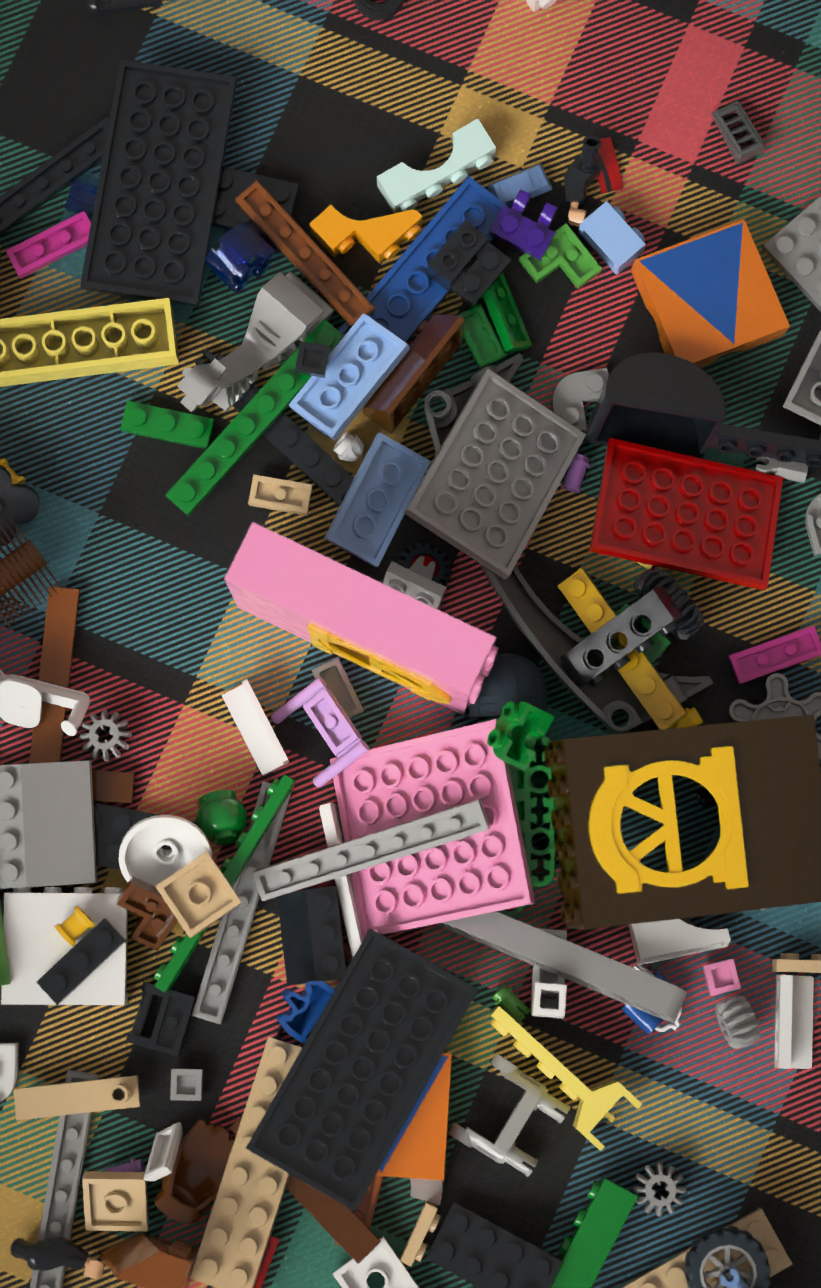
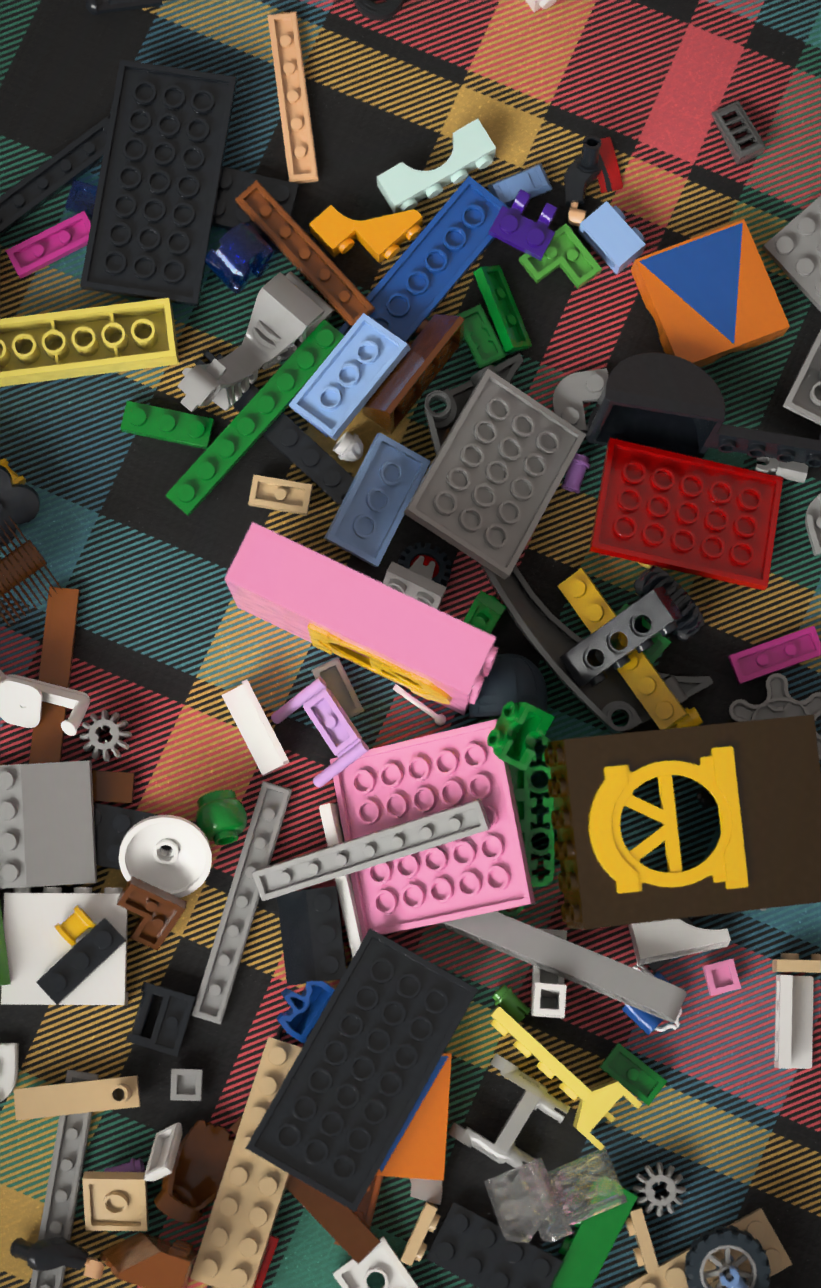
green plate [154,775,296,994] -> none
tan plate [155,851,242,938] -> none
black plate [295,341,330,378] -> none
black brick [427,220,511,308] -> none
light grey gear [715,995,761,1049] -> none
none -> light nougat tile [268,11,319,184]
none -> hinge [392,684,446,726]
none -> green plate [463,590,506,635]
none -> clear piece [484,1147,627,1243]
none -> green plate [599,1043,667,1106]
none -> tan plate [625,1206,660,1273]

